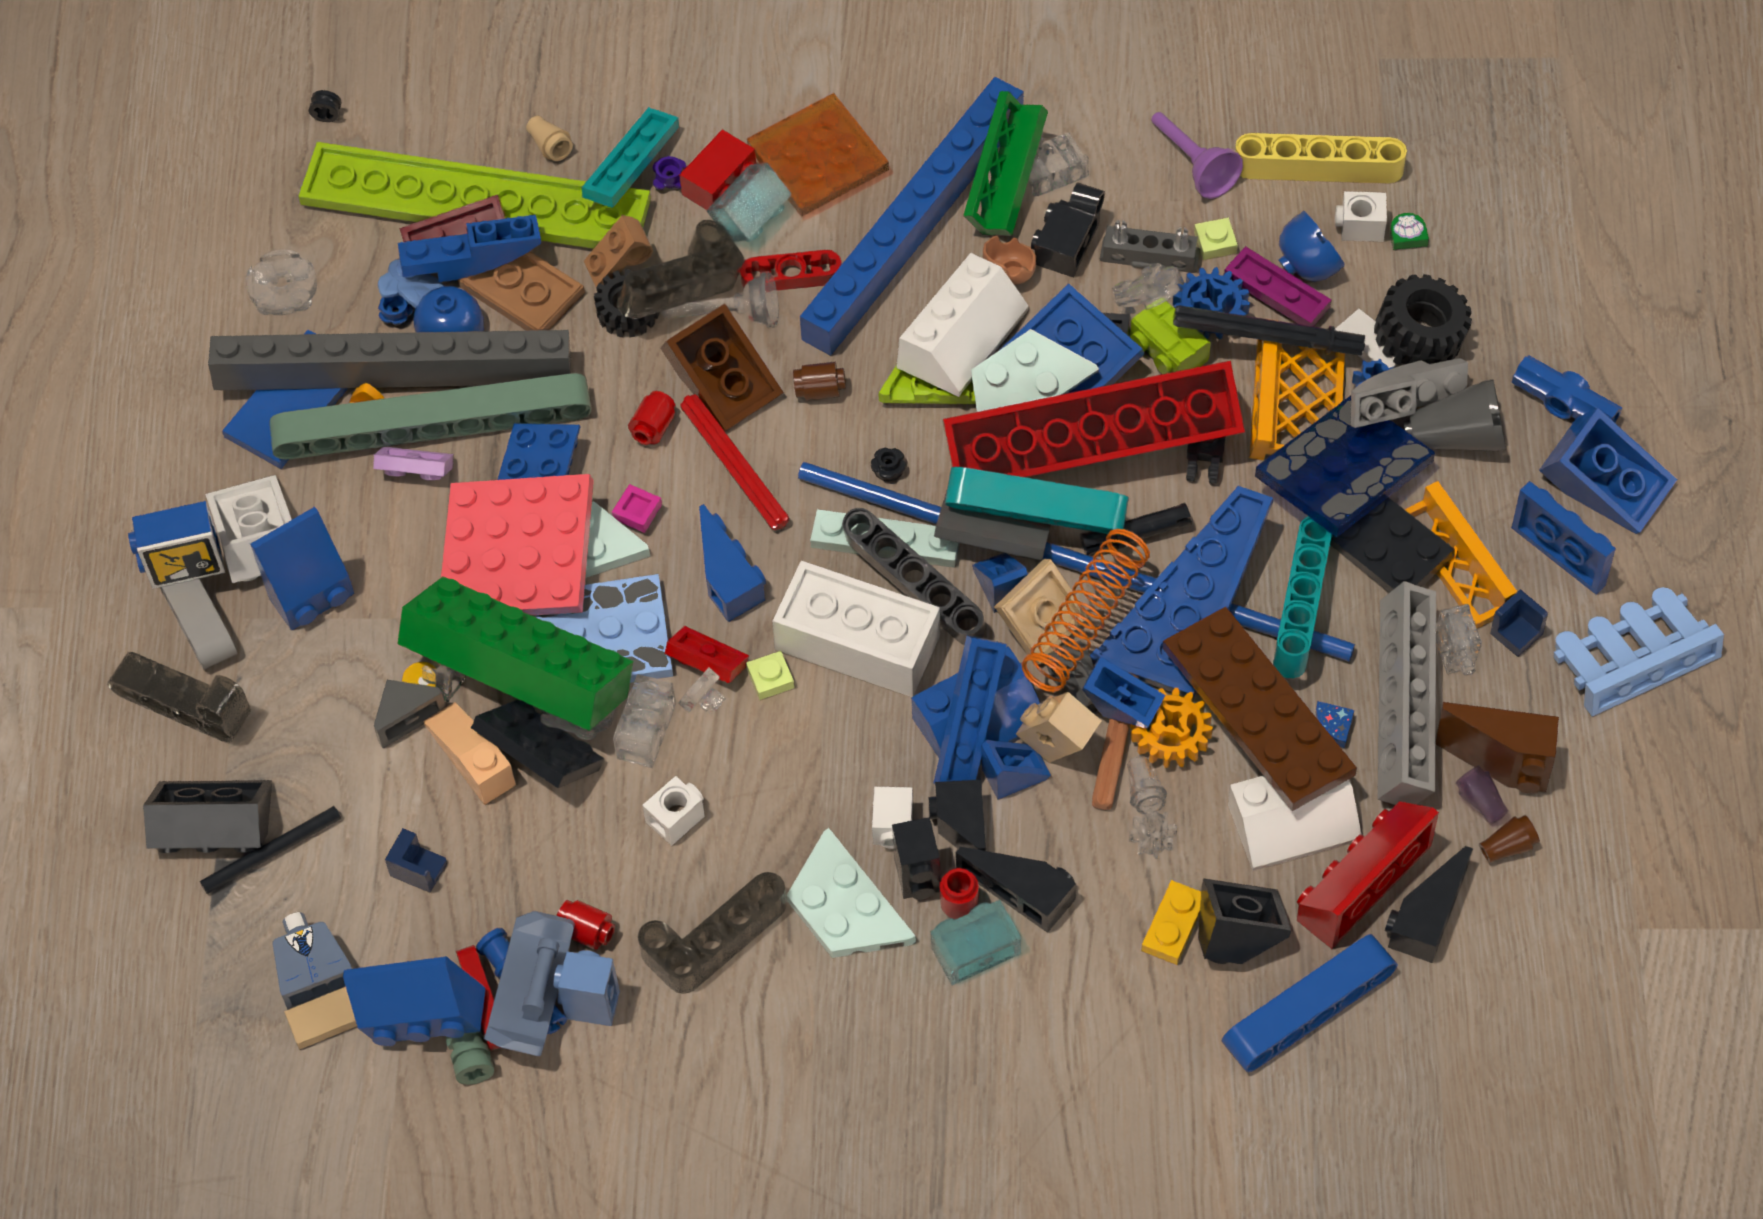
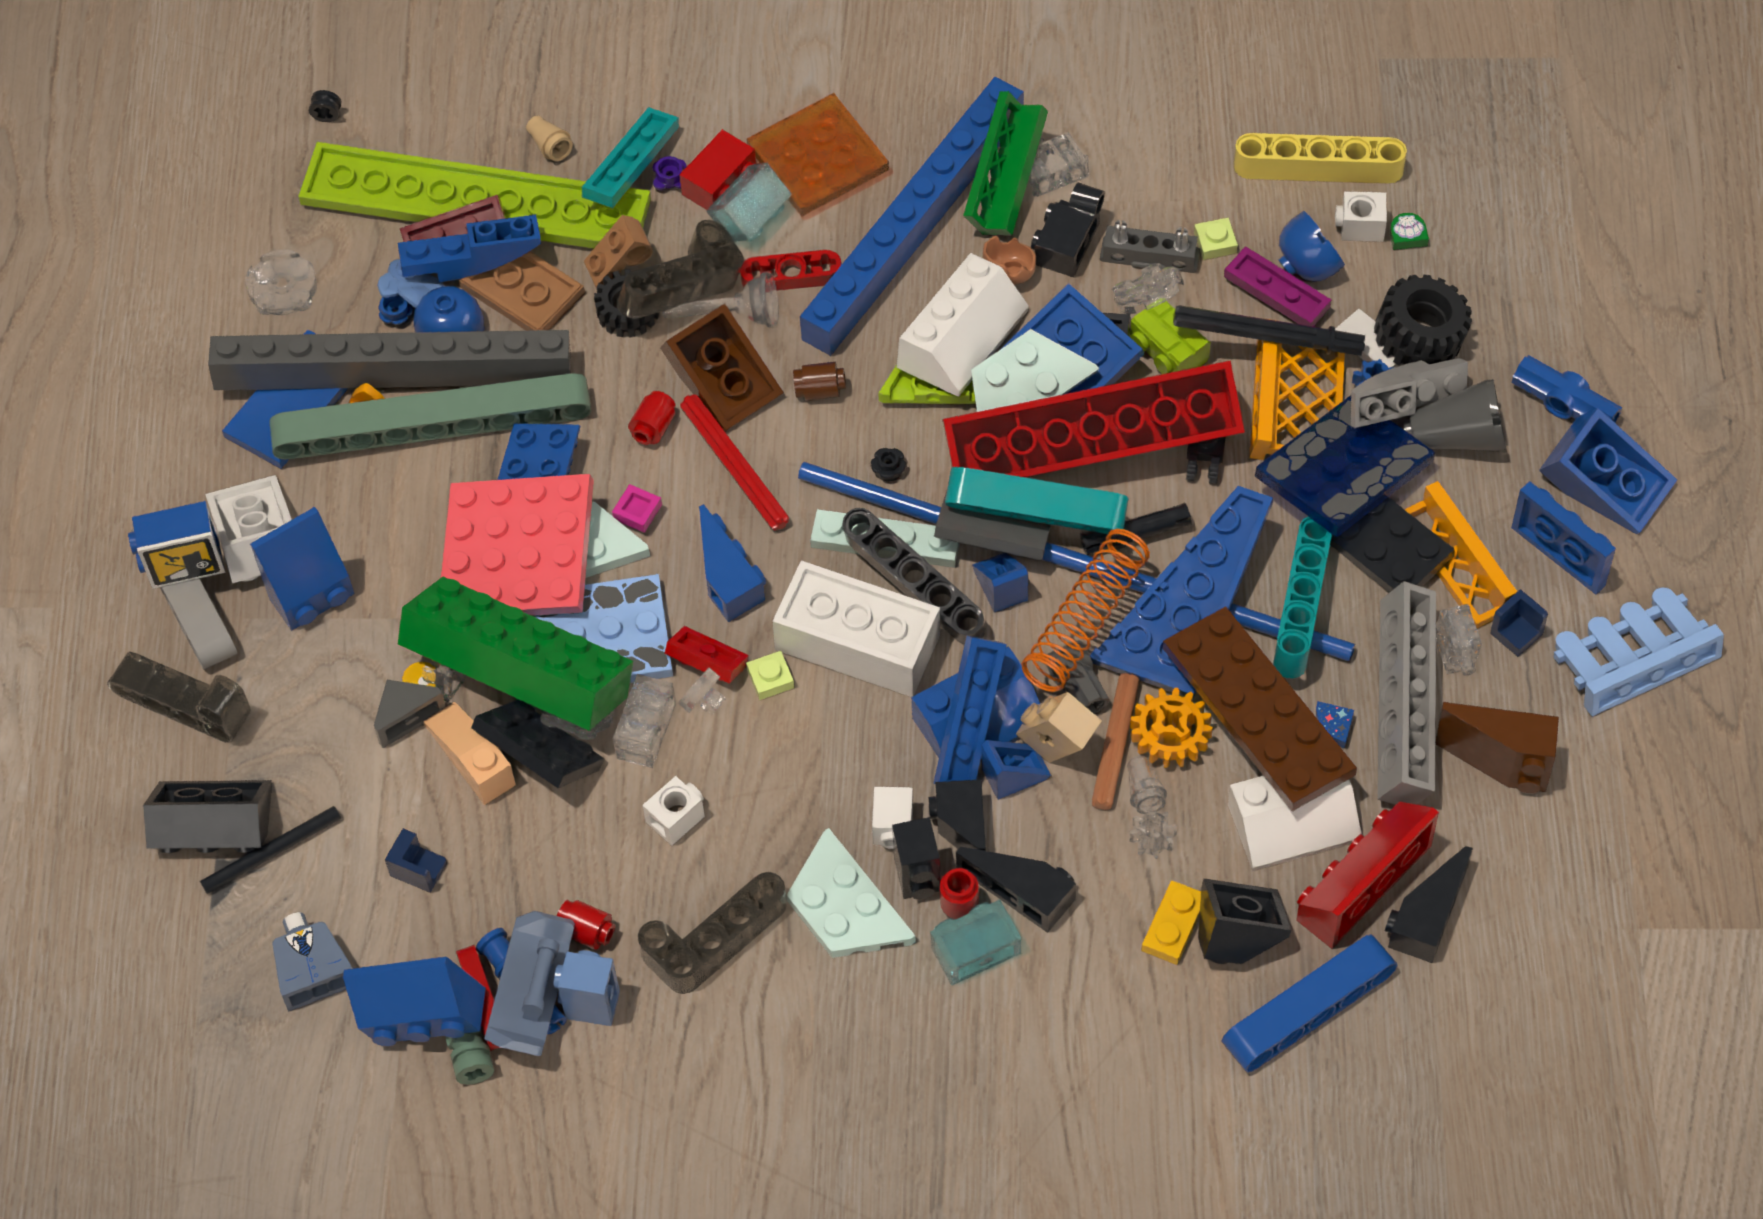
tan tile [284,987,357,1050] -> none
lavender plate [373,447,453,480] -> none
tan tile [994,559,1090,664] -> none
blue slope [1082,657,1165,728] -> none
medium lavender piece [1151,112,1243,199] -> none
blue gear [1172,267,1250,340] -> none
clear purple cone [1455,766,1509,824] -> none
reddish brown cone [1479,815,1540,864] -> none

